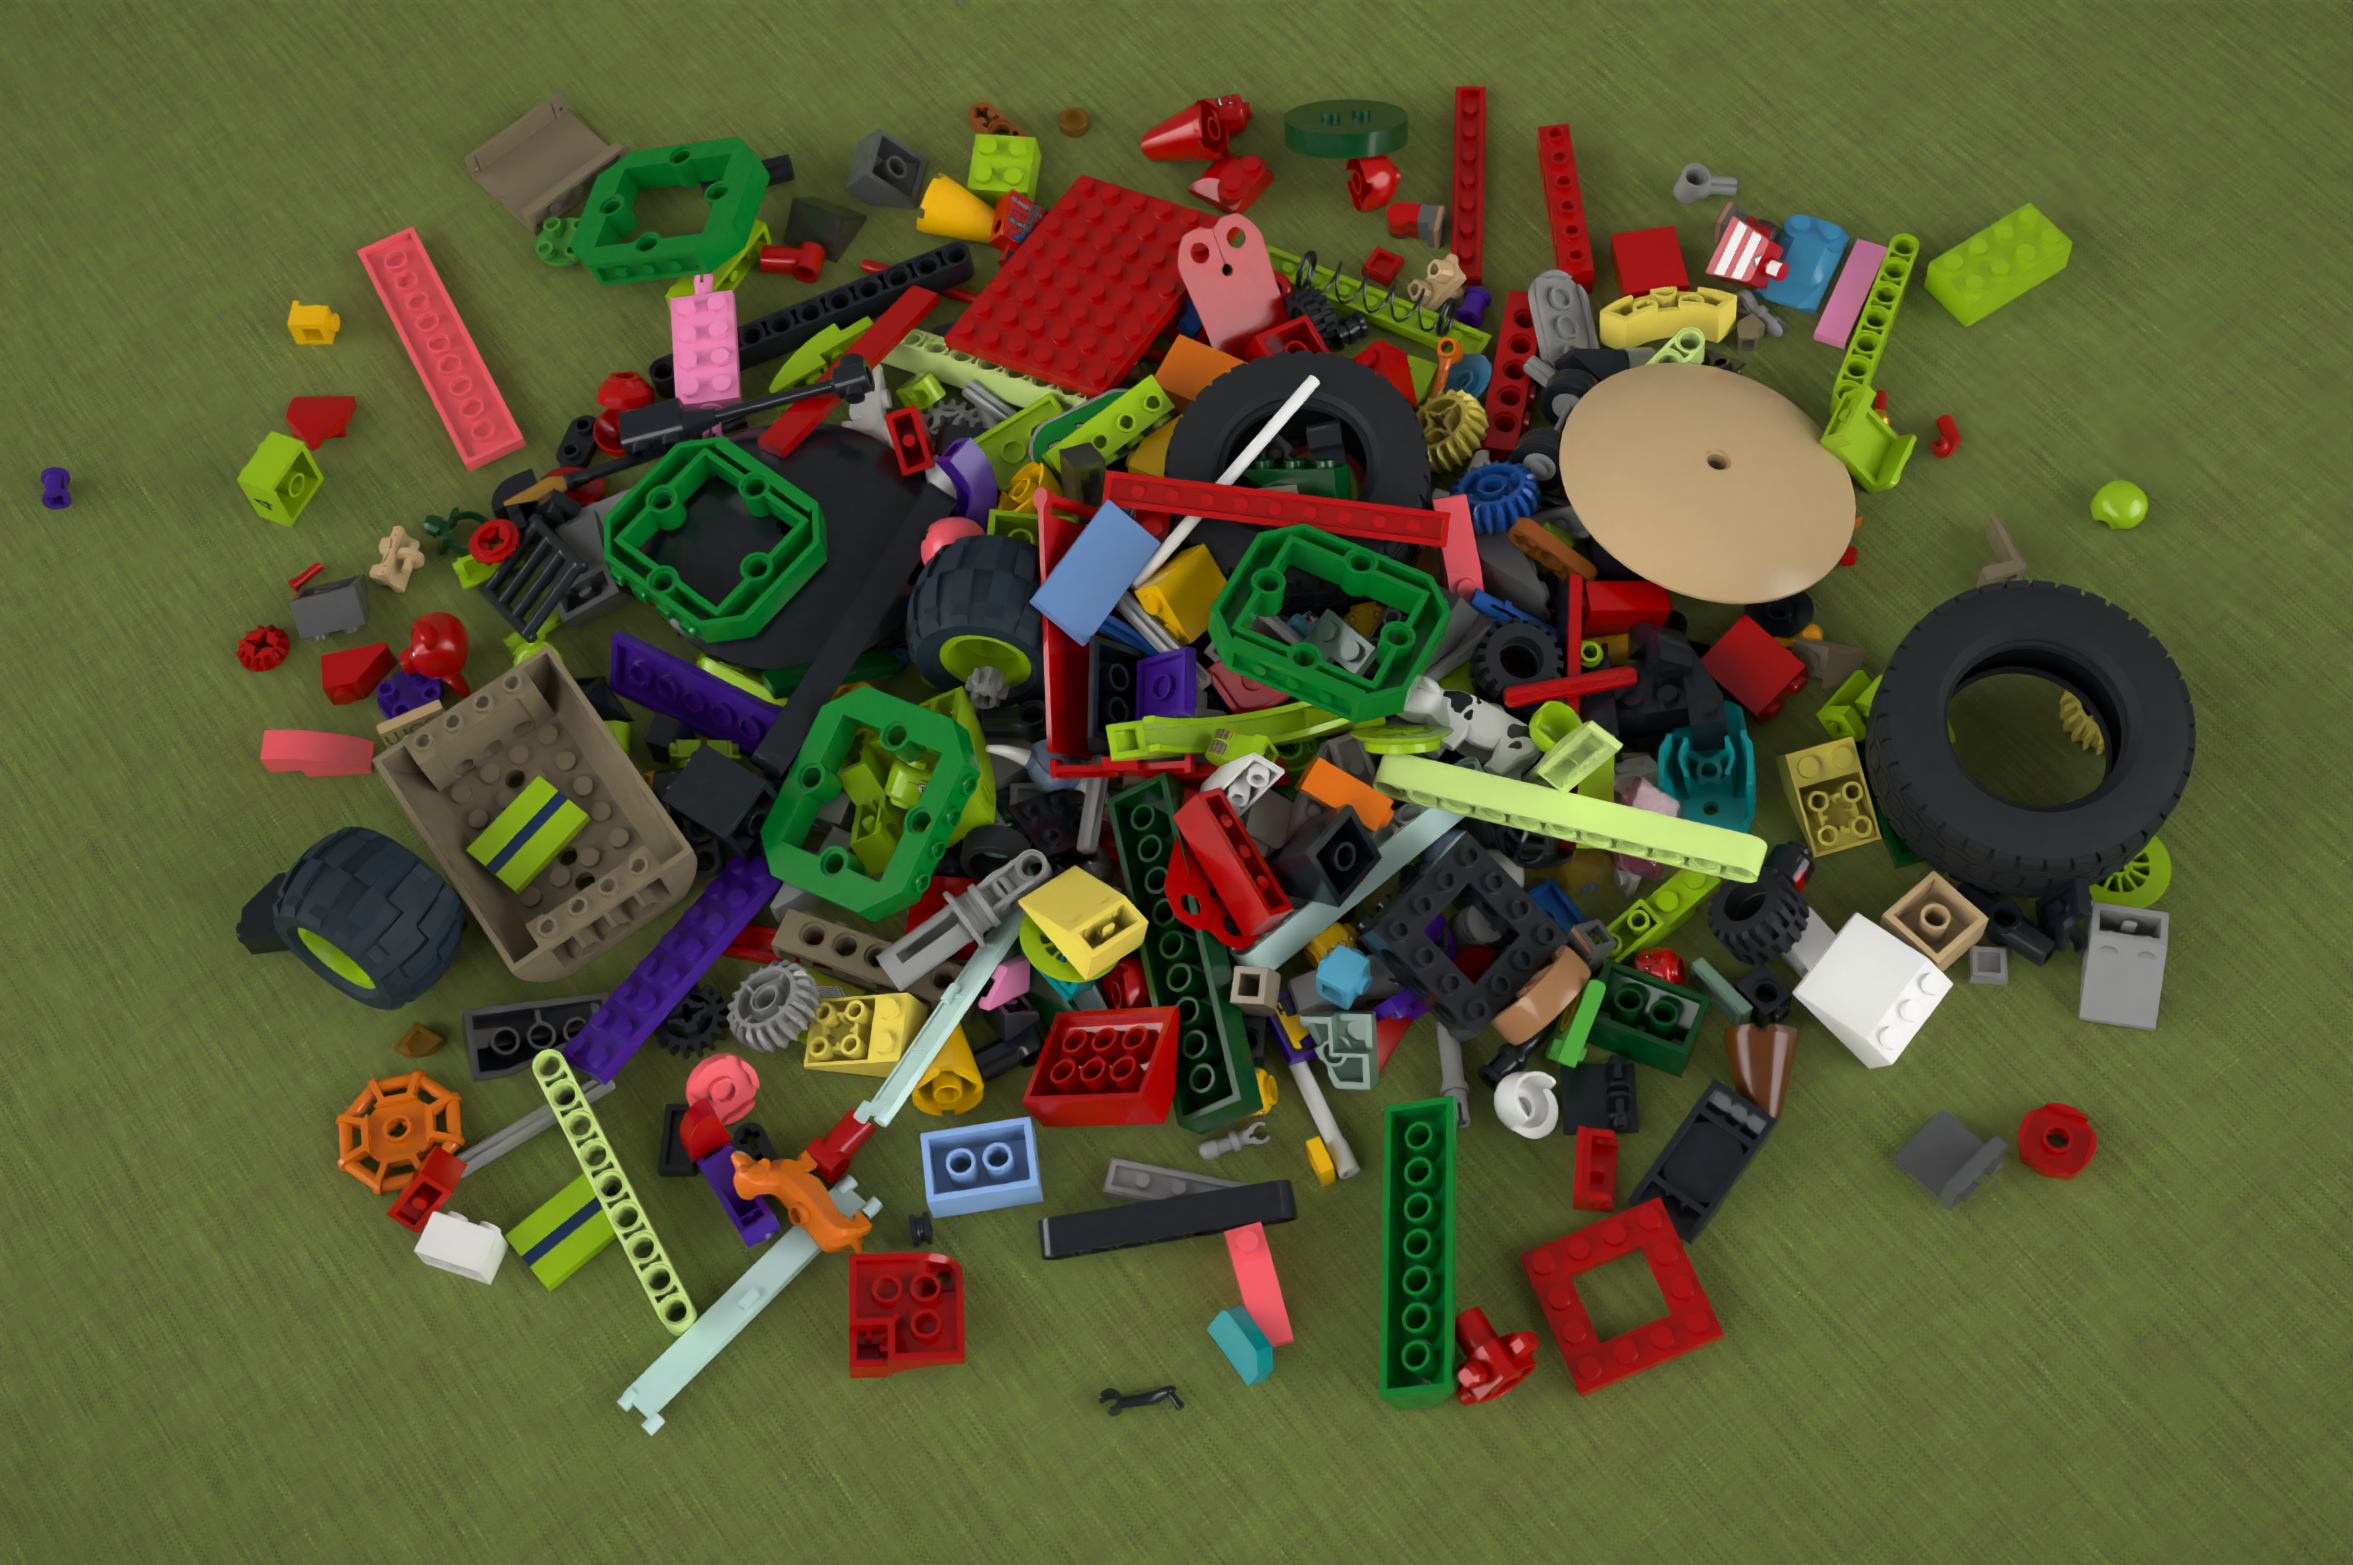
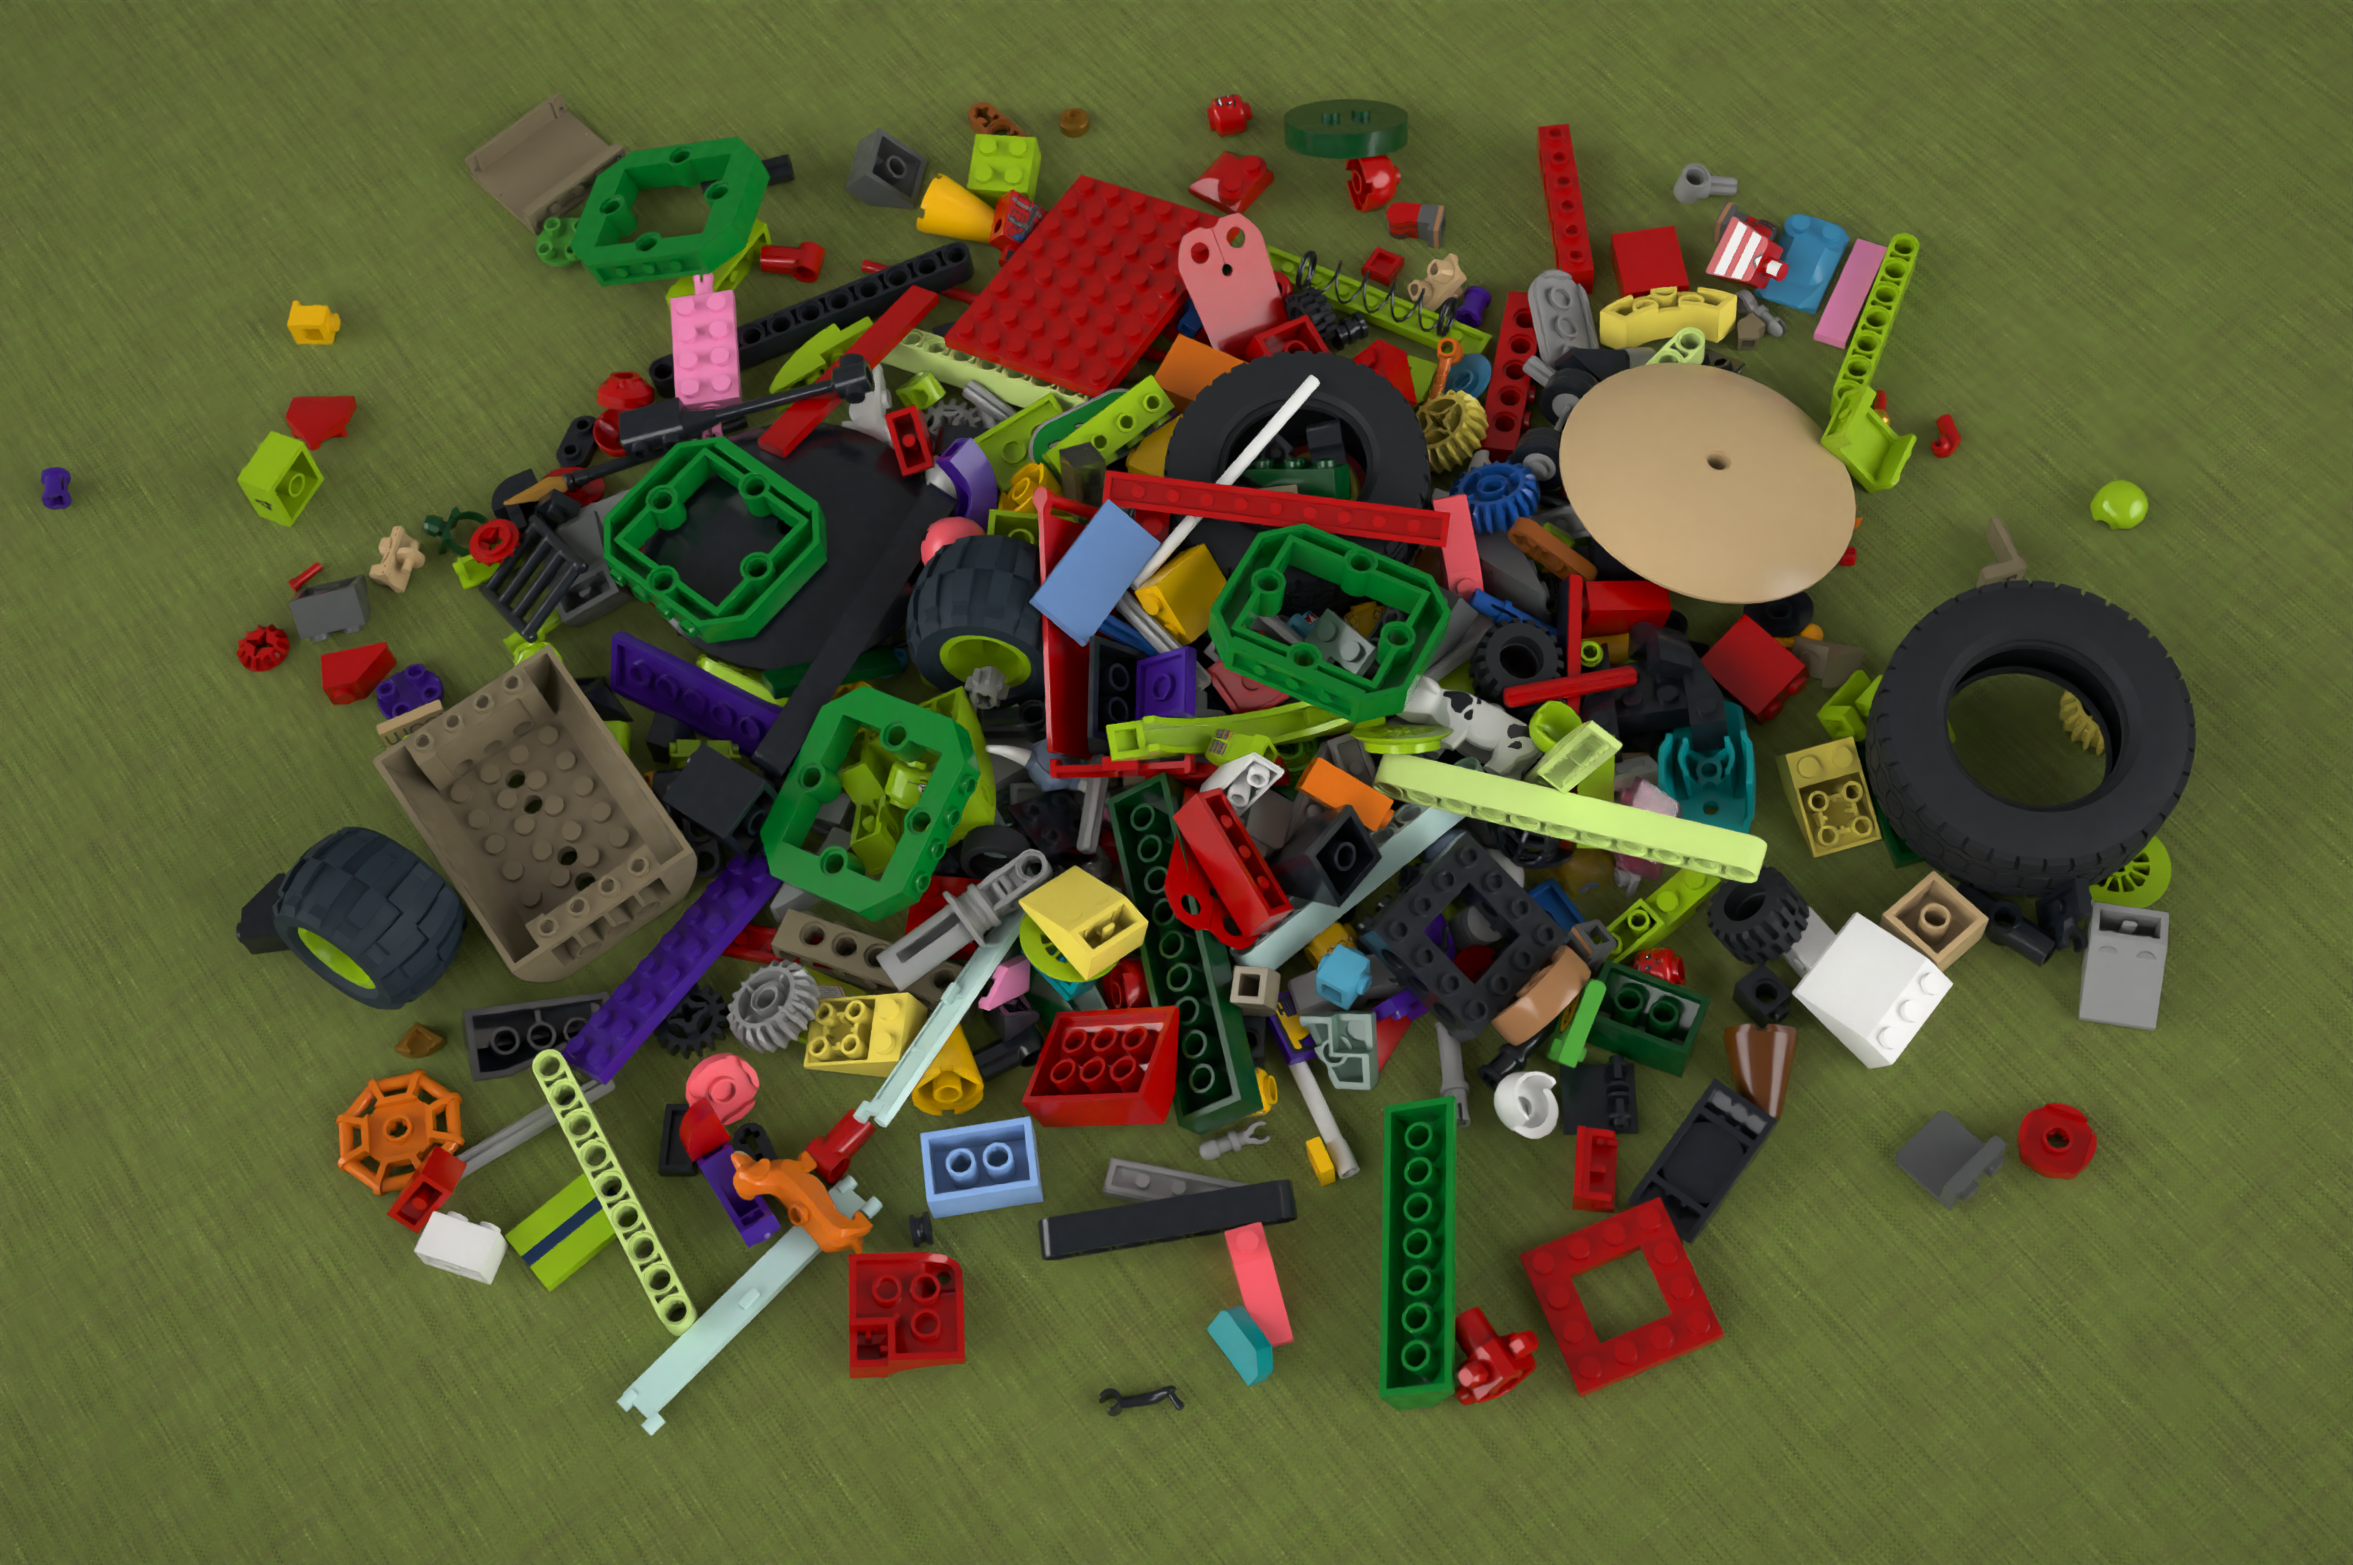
coral slope [260,730,376,777] -> none
coral plate [357,226,527,472] -> none
red piece [399,611,471,699] -> none
lime tile [466,775,591,895] -> none
clear smoke slope [783,196,867,263] -> none
red cone [1141,98,1229,161] -> none
red tile [1451,86,1486,286] -> none
sand green tile [1689,957,1753,1025] -> none
black head [1763,841,1815,893] -> none
lime brick [1924,202,2073,328] -> none
light grey tile [1968,945,2008,985] -> none

